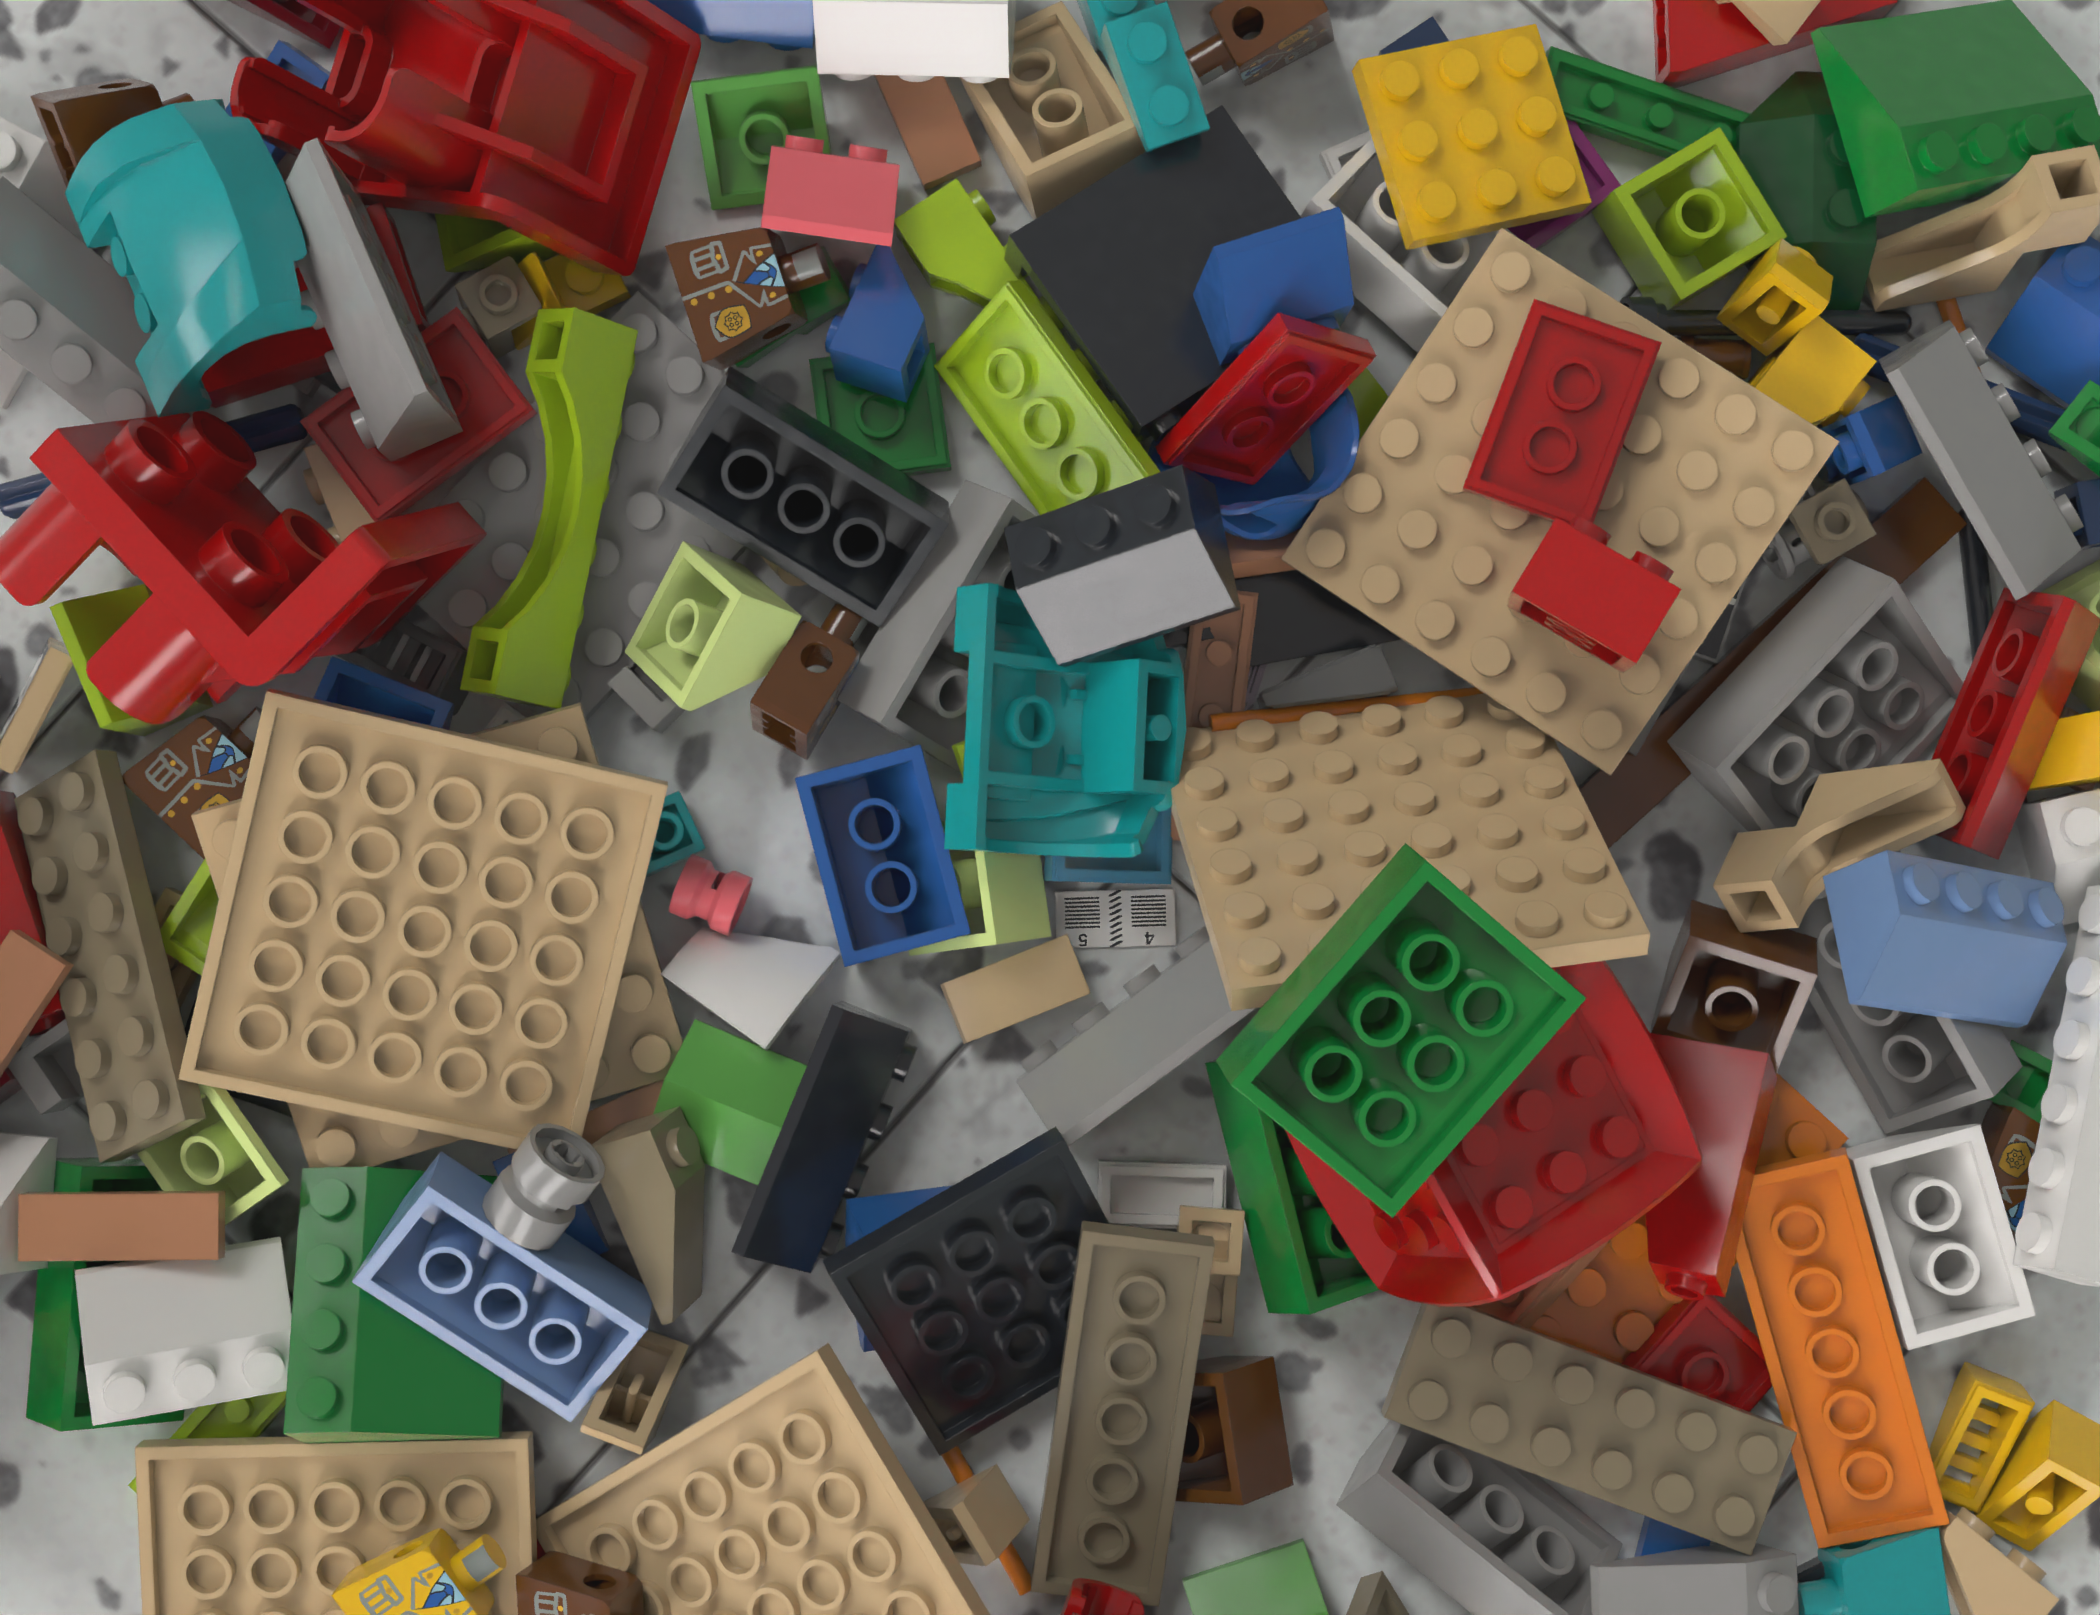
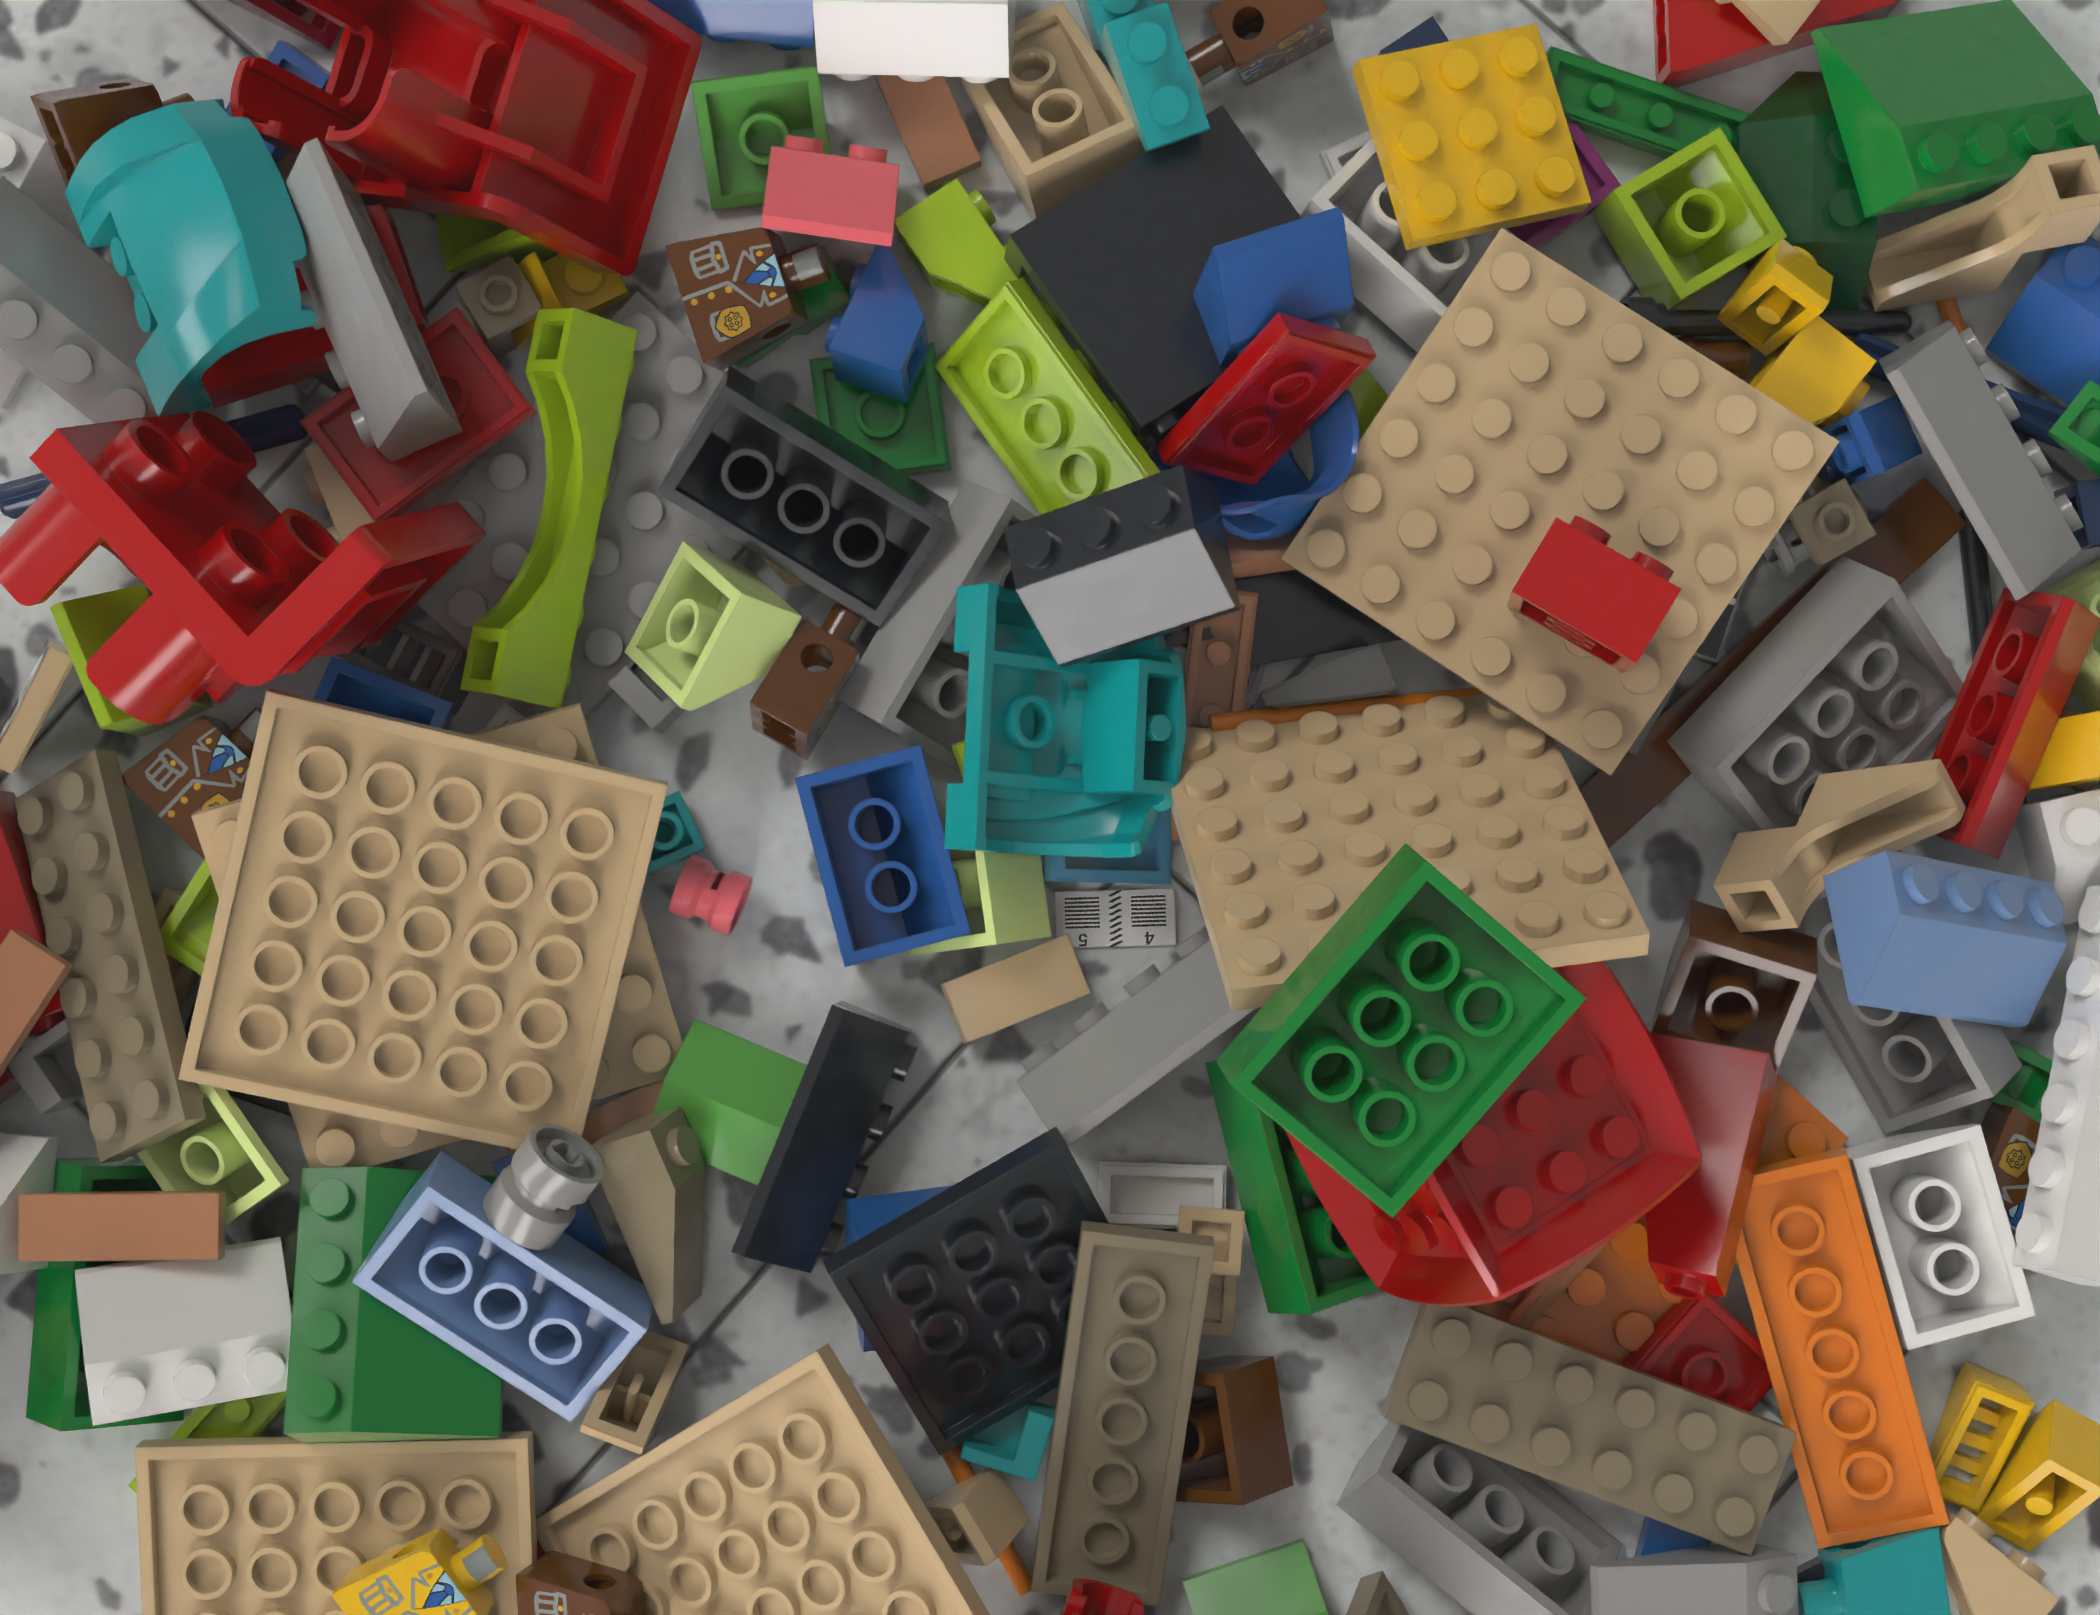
white slope [661,927,841,1051] -> none
red tile [1463,299,1662,524] -> none
none -> teal panel [960,1401,1054,1482]

